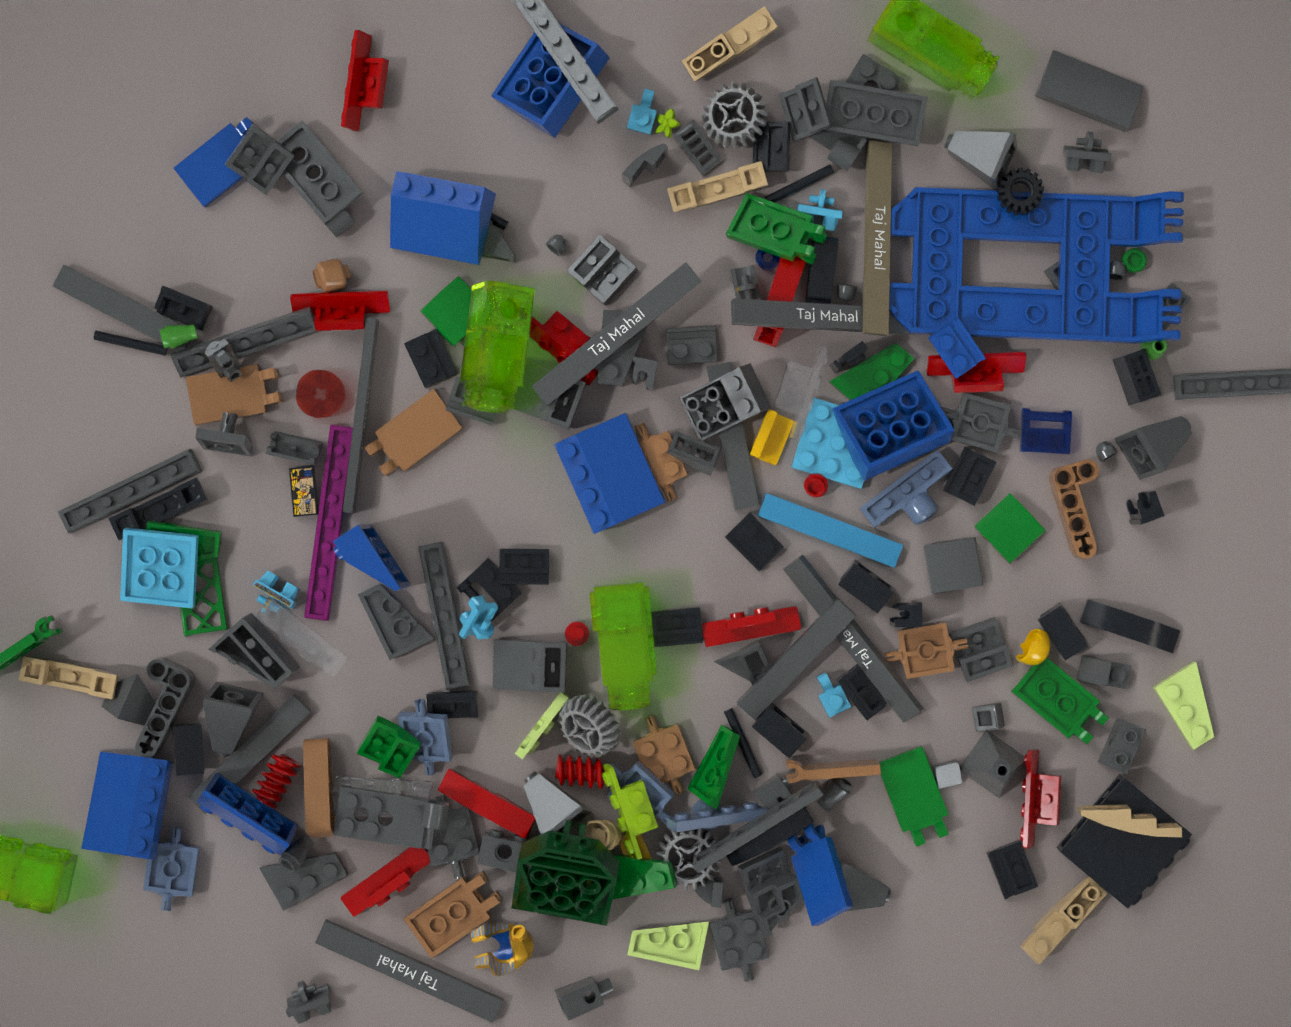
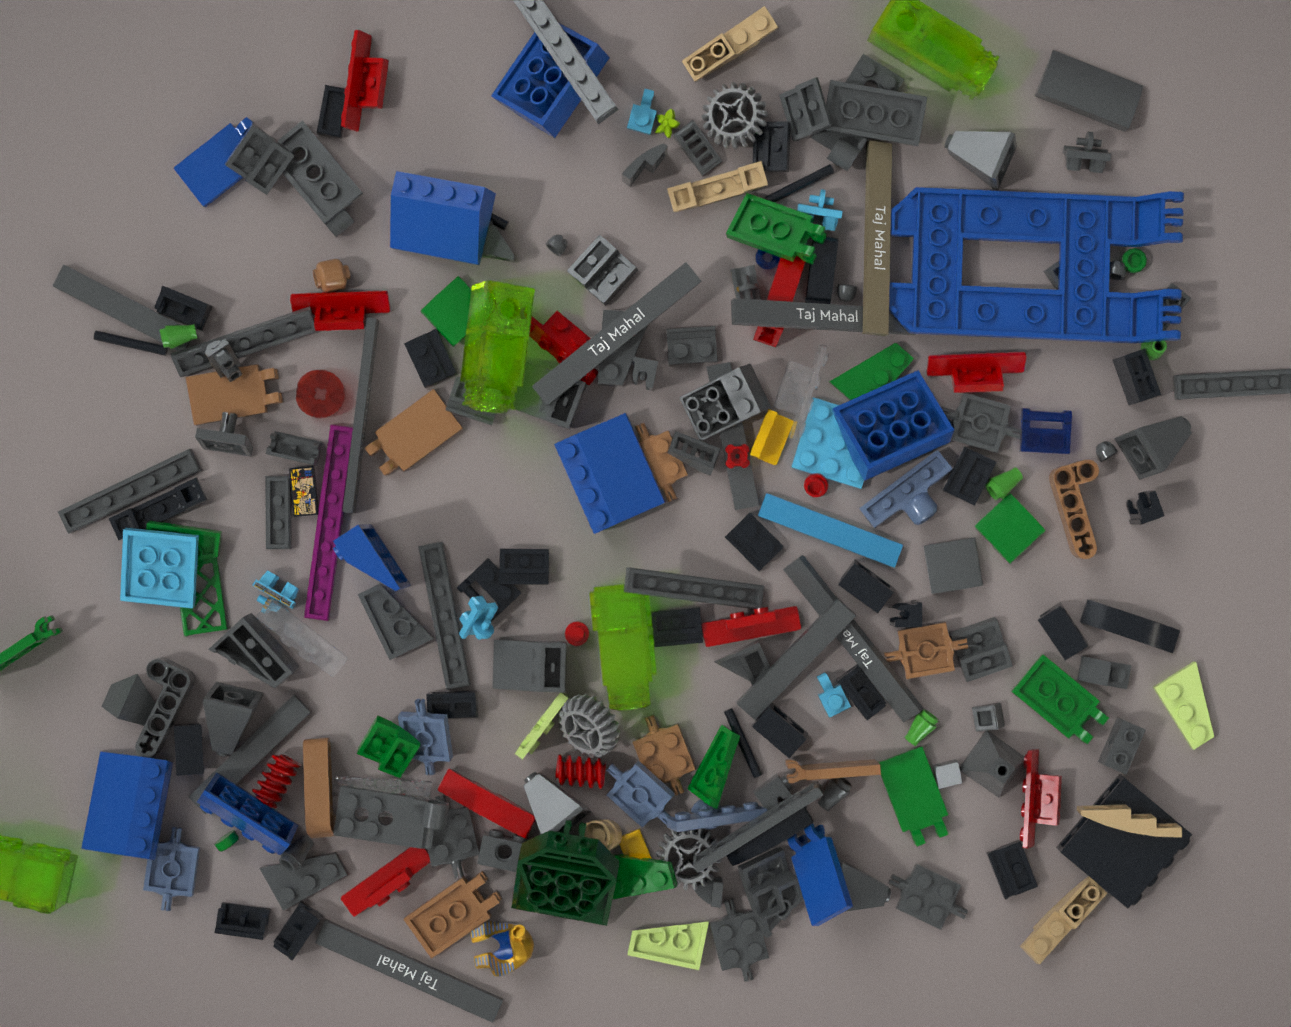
tan slope [19,656,118,699] -> none
dark grey hips [286,981,331,1024] -> none
dark grey torso [555,976,614,1021] -> none
lime bracket [602,763,658,860] -> none
black plate [829,341,868,373] -> none
blue plate [928,317,986,378] -> none
black tyre [997,168,1044,216] -> none
yellow hair [1016,629,1050,665] -> none
none -> green tile [214,830,239,852]
none -> black hinge [214,902,271,940]
none -> dark grey tile [265,476,292,549]
none -> black hinge [273,901,323,961]
none -> black tile [316,85,345,139]
none -> dark grey tile [624,567,764,609]
none -> red plate [725,444,750,469]
none -> dark grey plate [888,864,968,930]
none -> bright green cone [905,709,939,746]
none -> bright green cone [985,467,1023,500]

